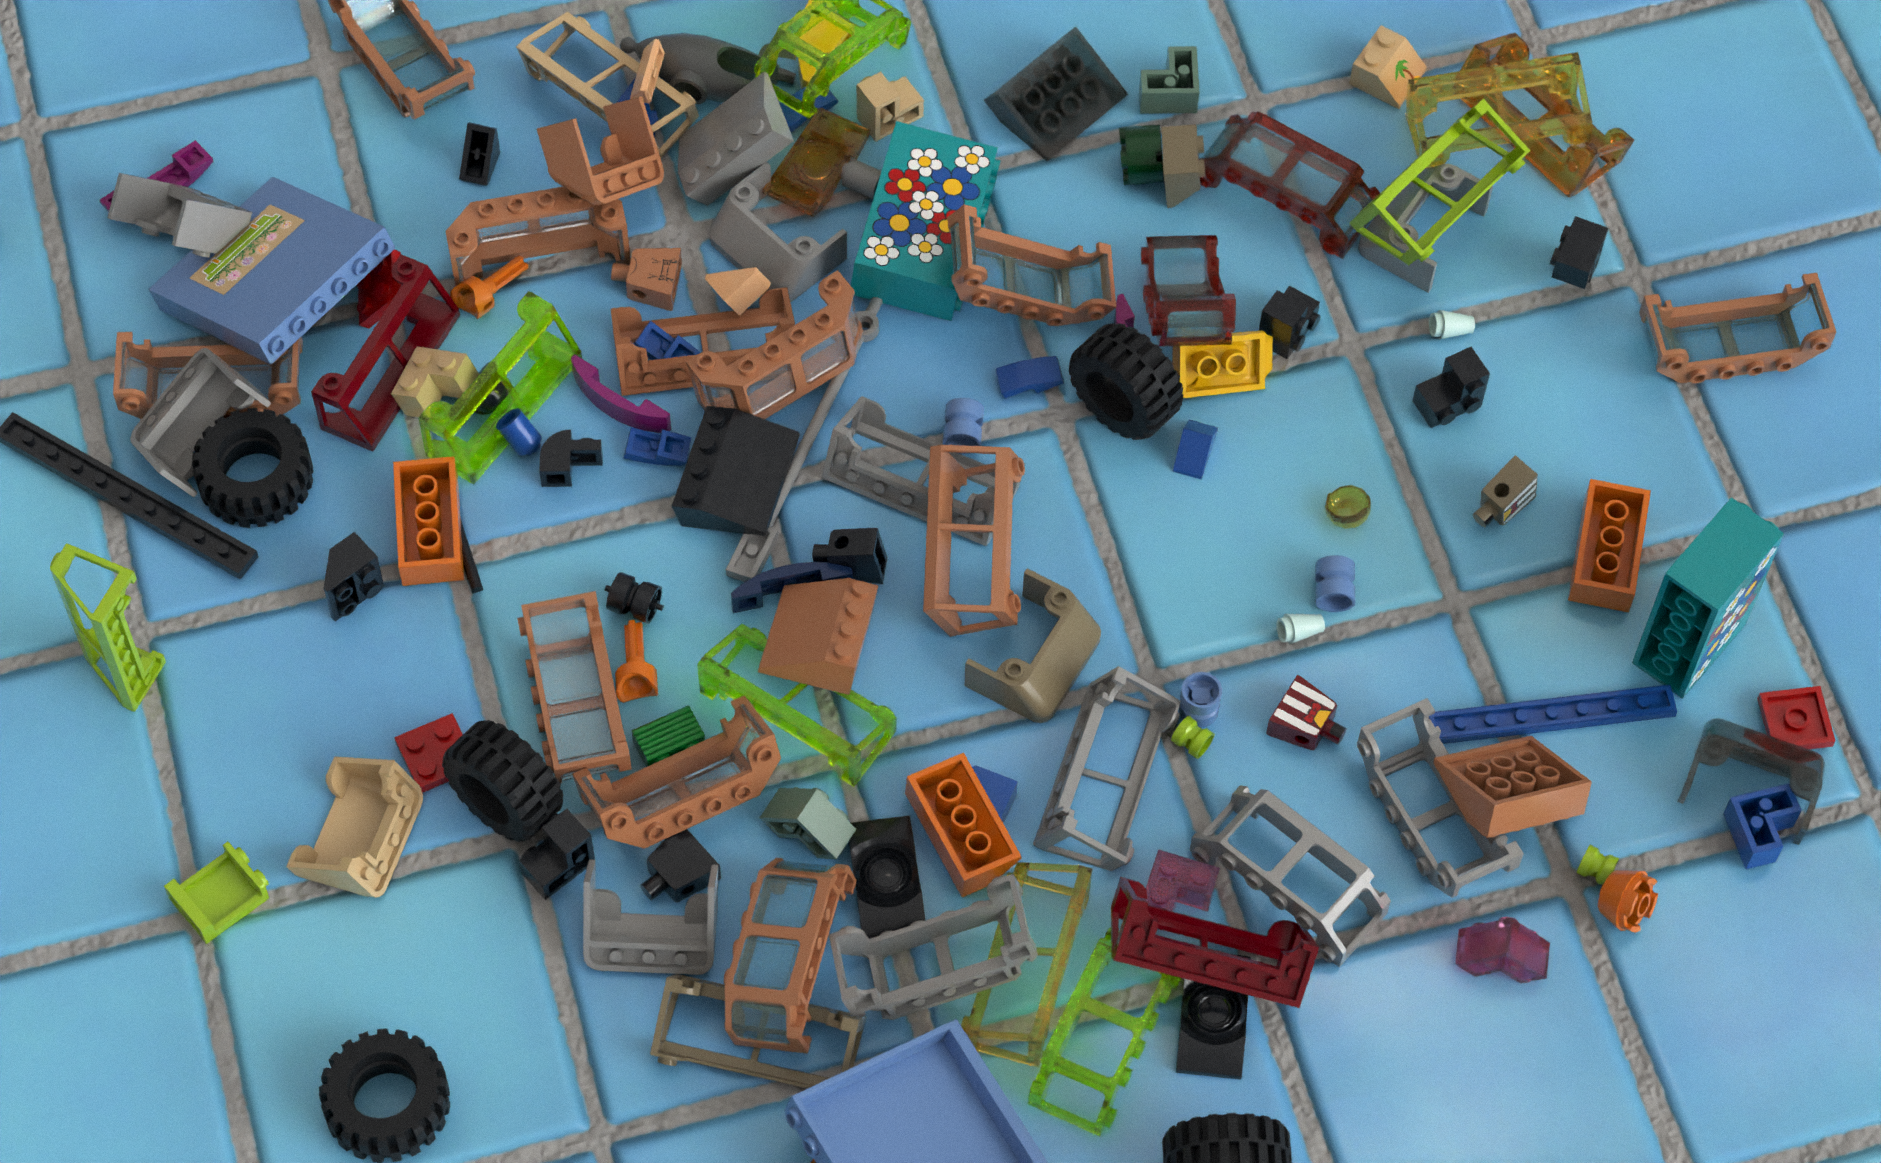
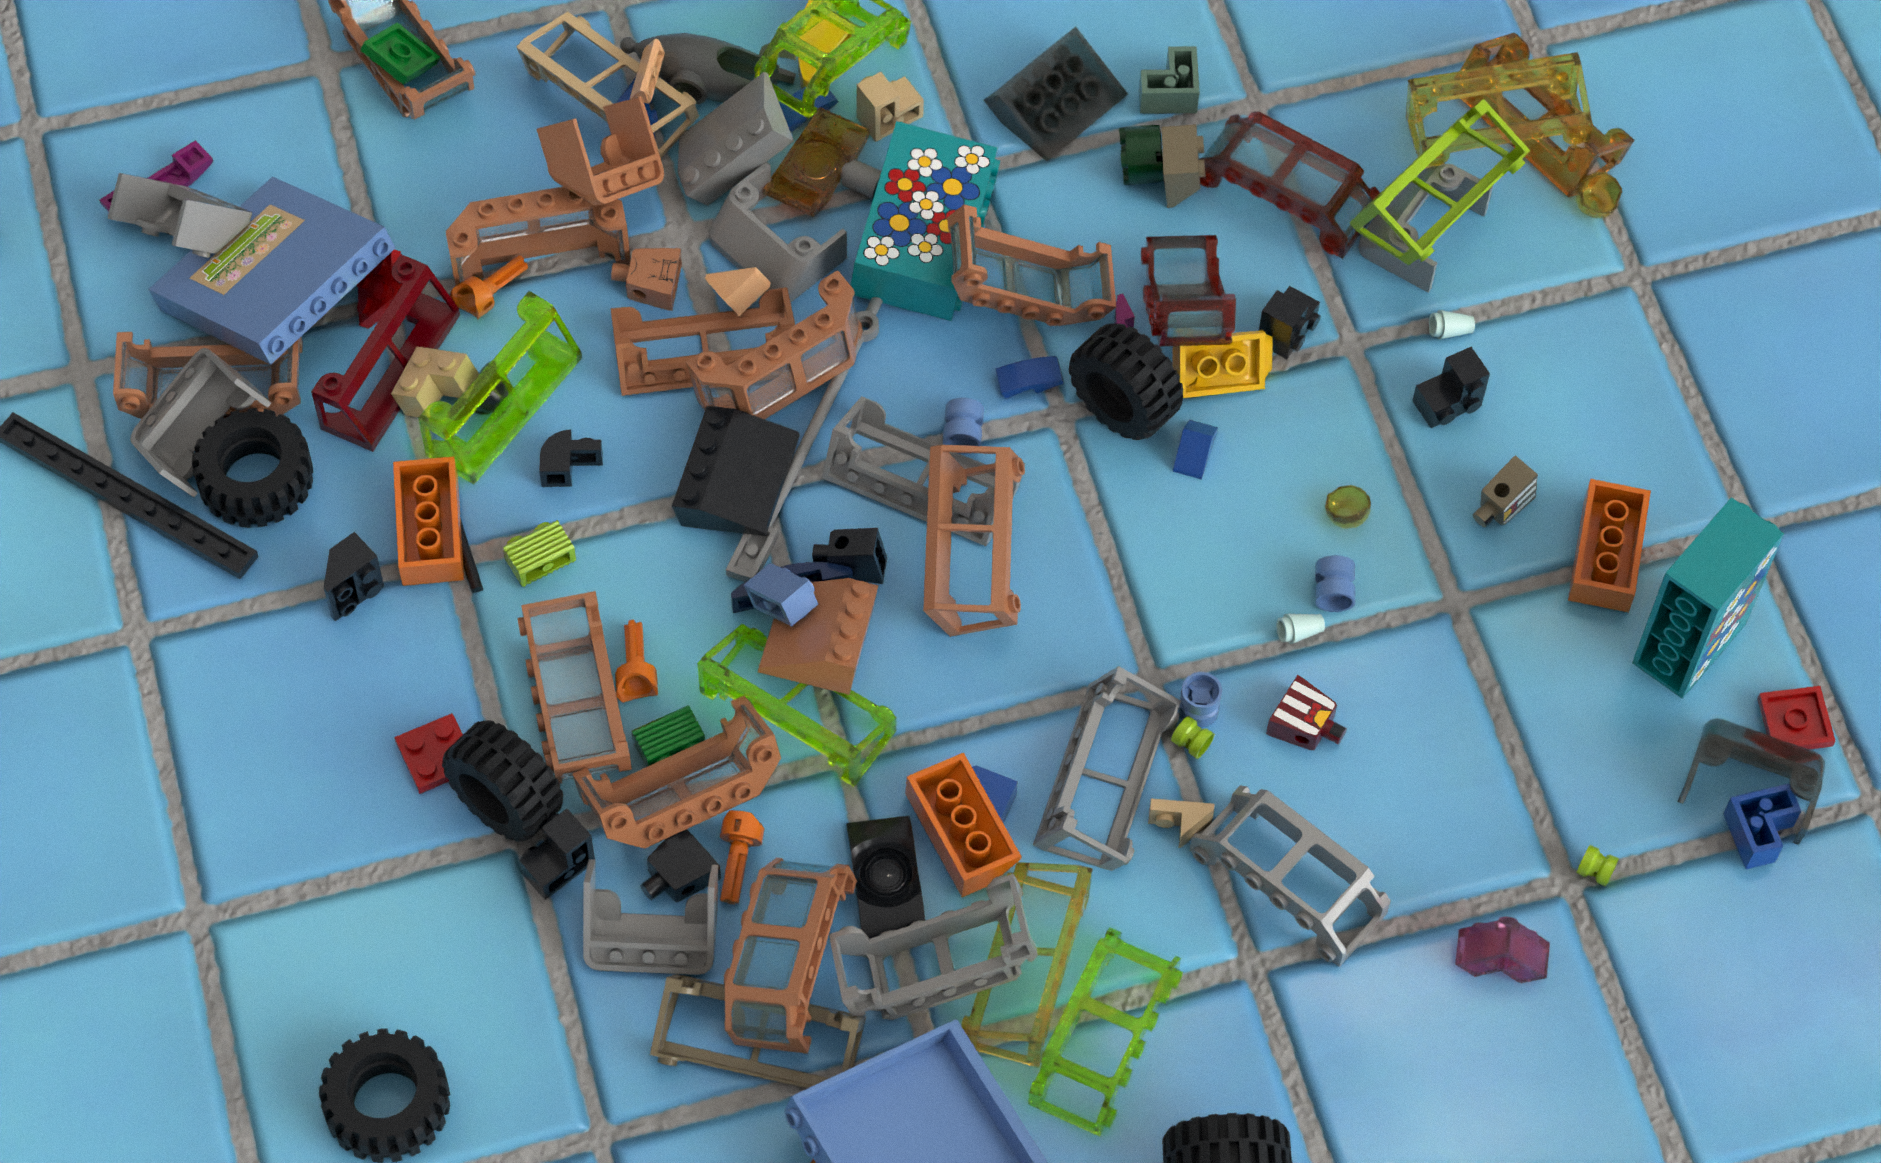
lime windscreen [50,543,166,712] -> none
lime panel [164,841,269,944] -> none
tan windscreen [286,757,423,898] -> none
black slope [459,122,500,185] -> none
blue brick [496,408,542,456] -> none
magenta slope [571,354,671,433] -> none
black wheel [605,572,664,624] -> none
blue slope [623,427,691,466] -> none
blue slope [633,321,701,360] -> none
sand green brick [759,787,856,859] -> none
dark tan windscreen [964,568,1101,723] -> none
dark red windscreen [1111,877,1319,1008] -> none
clear pink brick [1145,849,1220,912] -> none
black slope [1176,954,1251,1080] -> none
tan slope [1349,25,1427,109] -> none
light grey windscreen [1357,698,1524,898] -> none
blue tile [1428,684,1677,744] -> none
nougat slope [1433,736,1592,838] -> none
black brick [1550,216,1609,289] -> none
orange cone [1598,870,1658,933] -> none
windscreen [1639,273,1836,383] -> none
none -> green plate [360,22,441,85]
none -> lime brick [503,520,576,587]
none -> orange piece [720,810,765,905]
none -> medium blue brick [744,563,818,627]
none -> tan slope [1148,798,1215,848]
none -> clear yellow hair [1576,171,1622,219]

